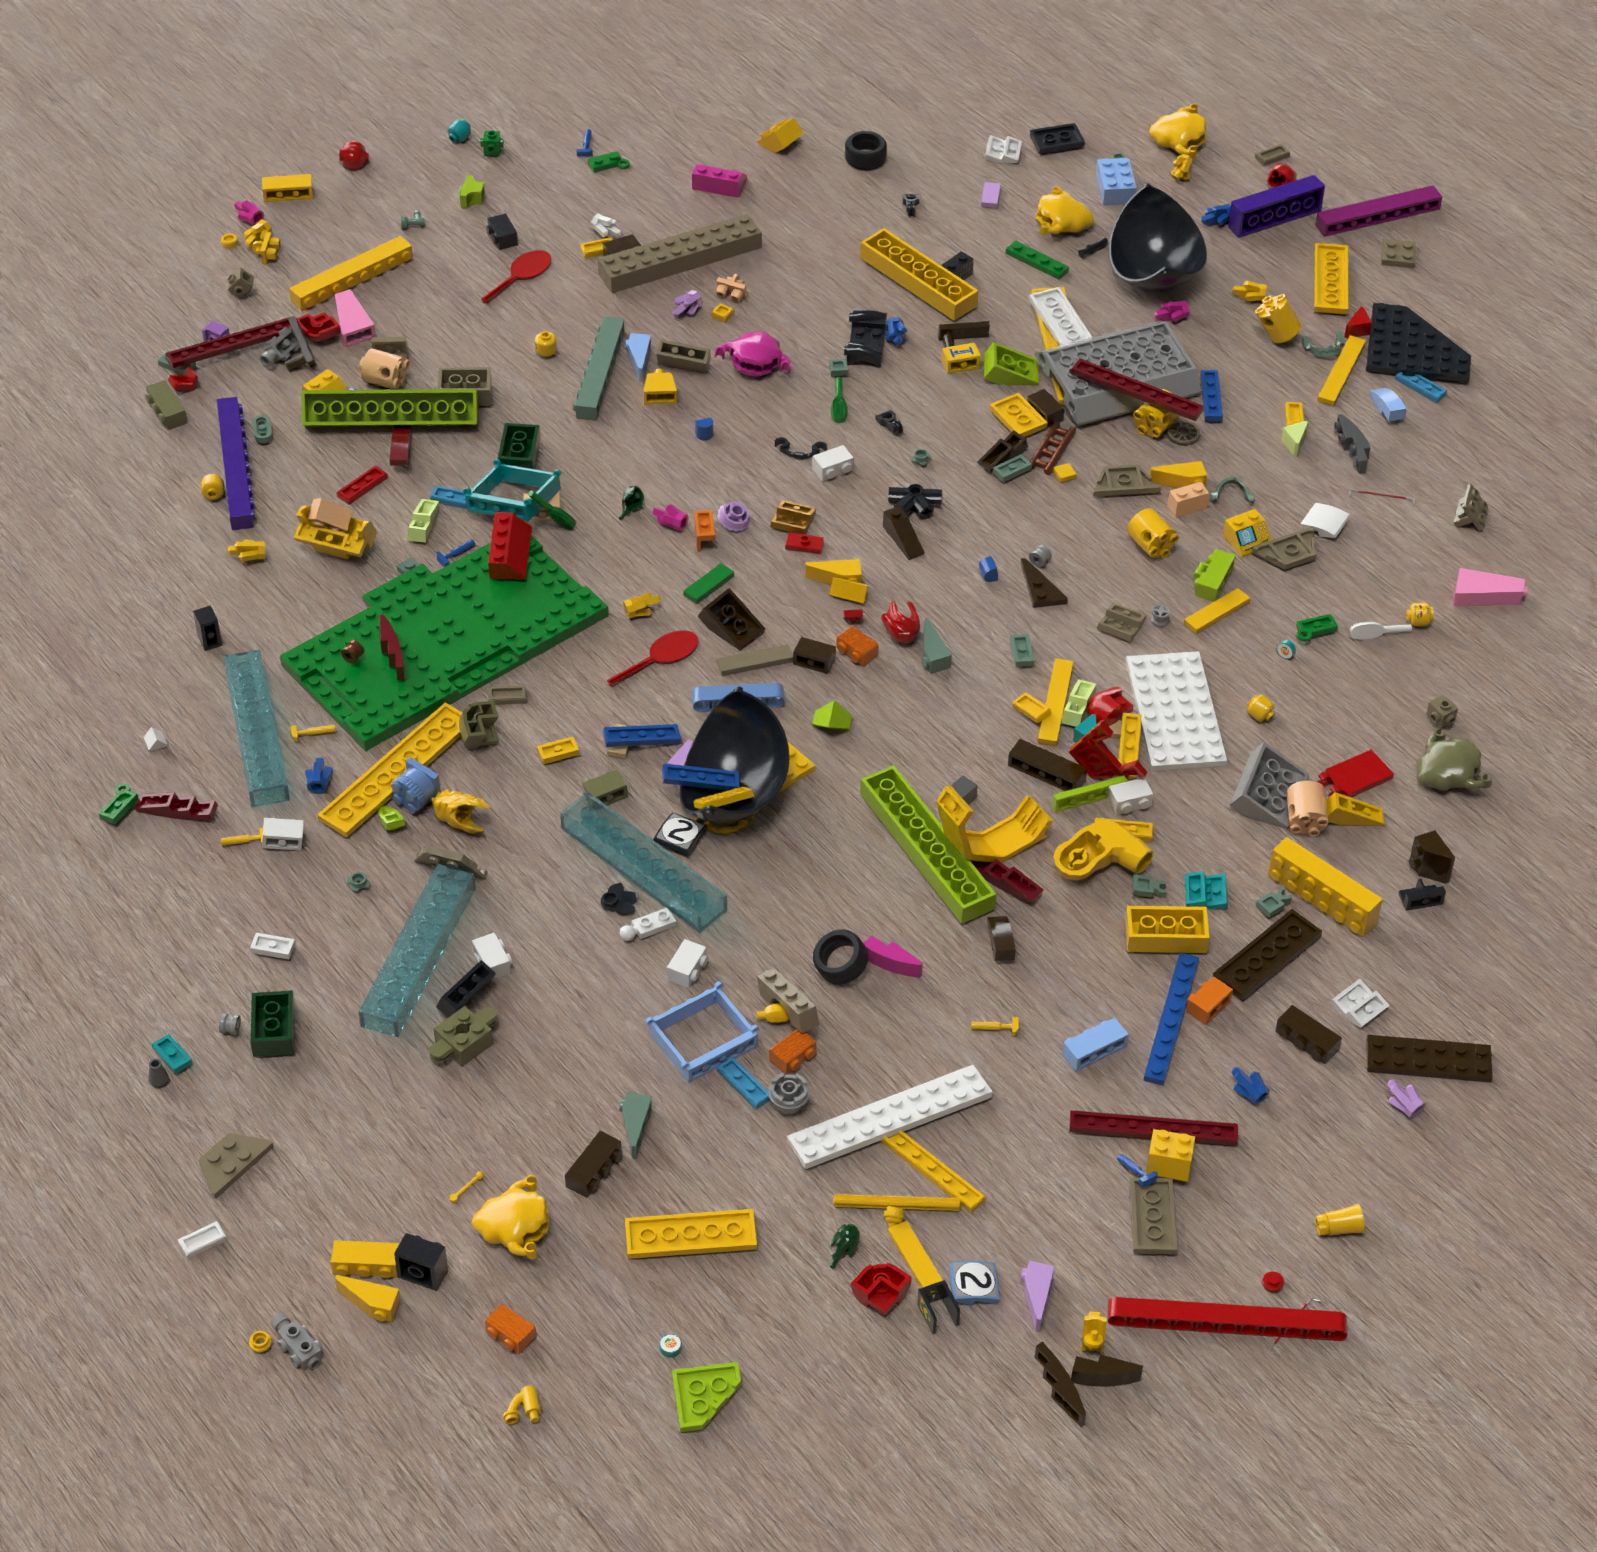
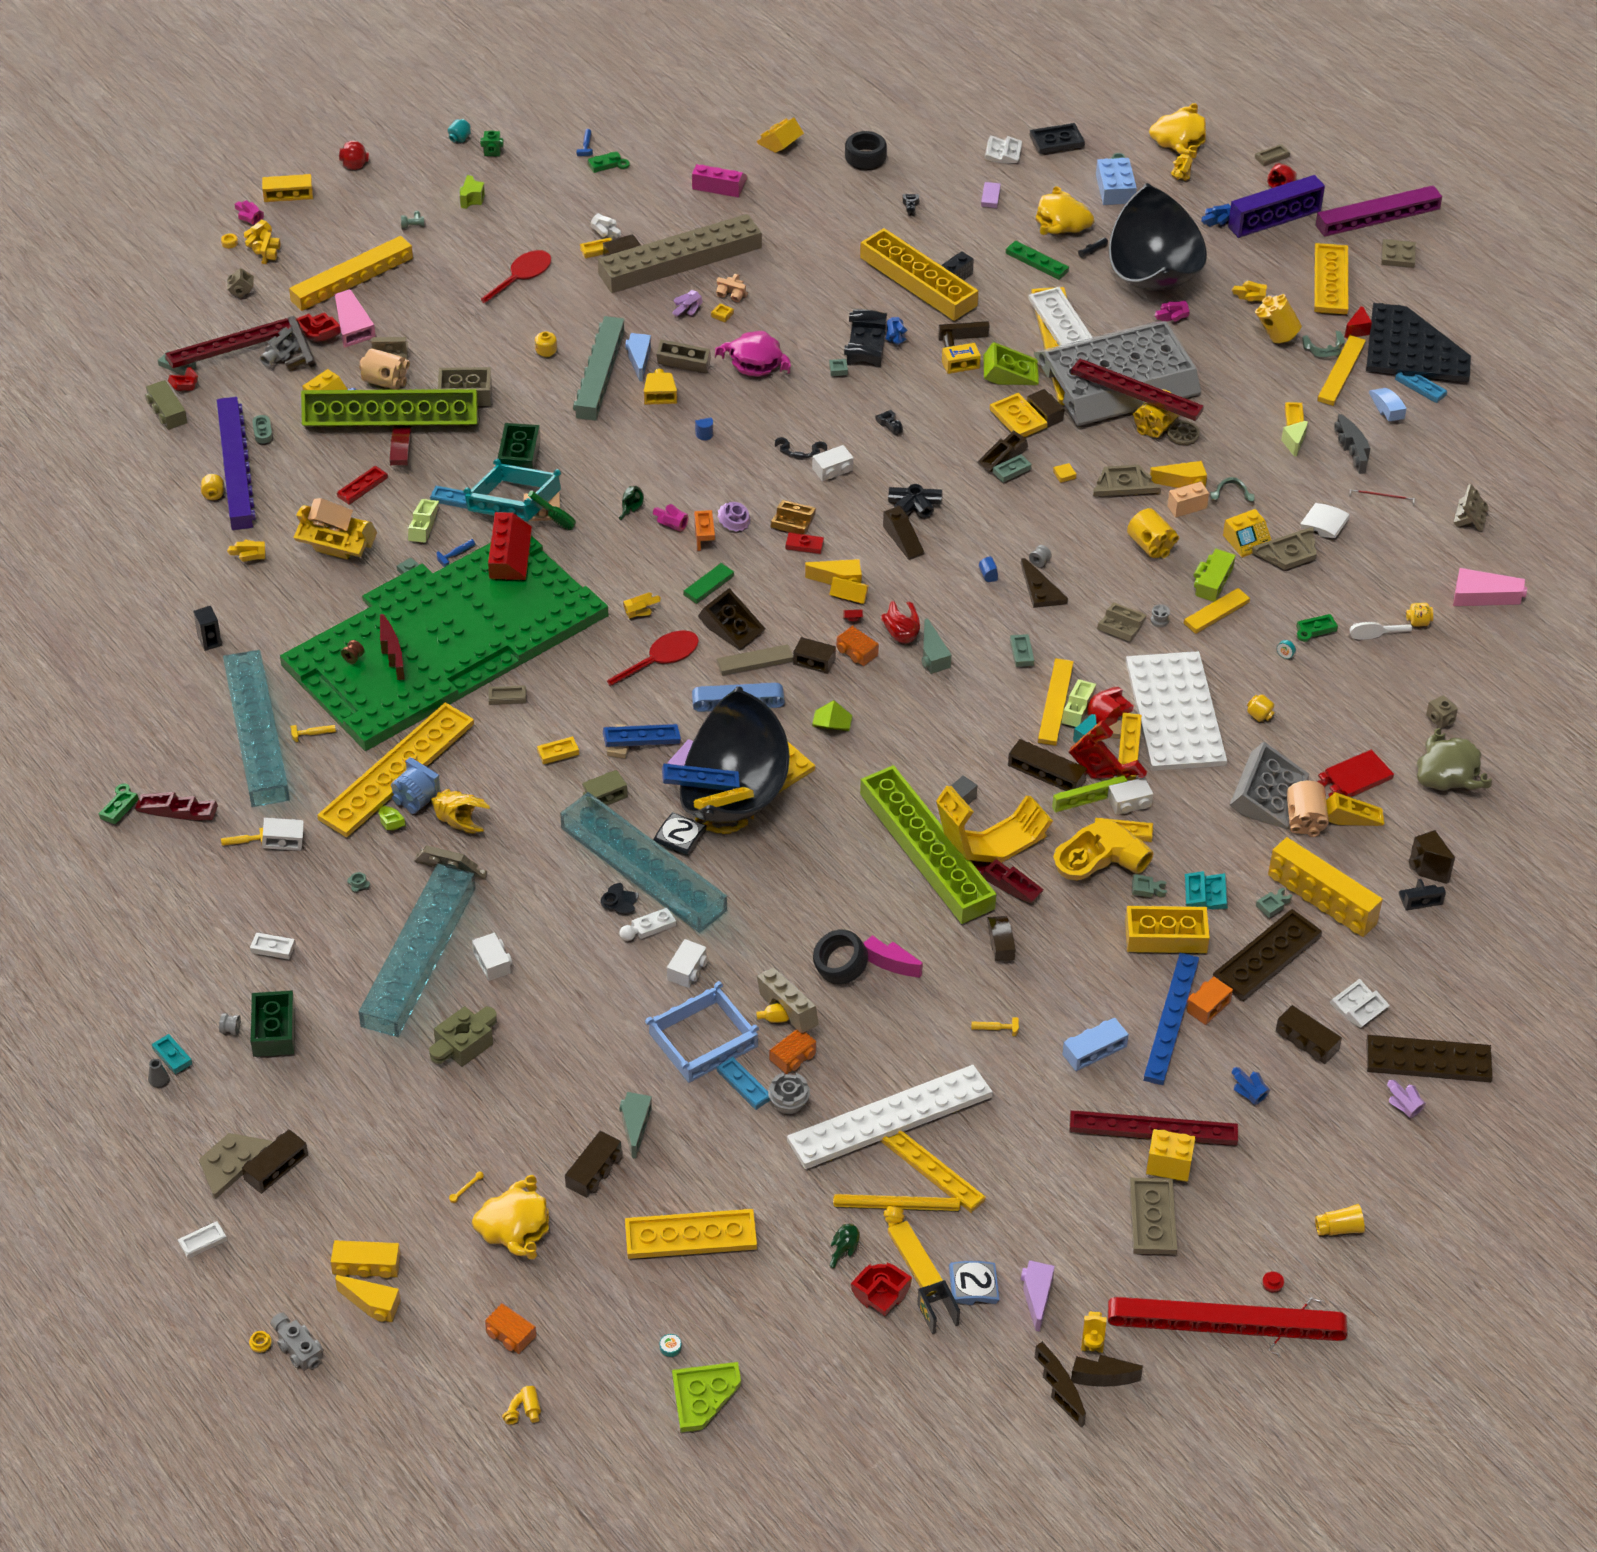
white slope [144,727,168,752] -> none
medium lavender brick [202,321,230,342] -> none
blue rock [305,758,333,794] -> none
black brick [394,1233,448,1291] -> none
black brick [436,960,496,1018] -> none
olive brick [459,700,499,750] -> none
black brick [486,213,518,250] -> none
green piece [831,377,848,423] -> none
sand green plate [911,449,931,466] -> none
yellow tile [1012,692,1052,723] -> none
copper bar [1030,421,1076,475] -> none
blue piece [1117,1154,1157,1187] -> none
blue plate [1200,370,1223,422] -> none
none -> dark brown brick [242,1129,308,1194]

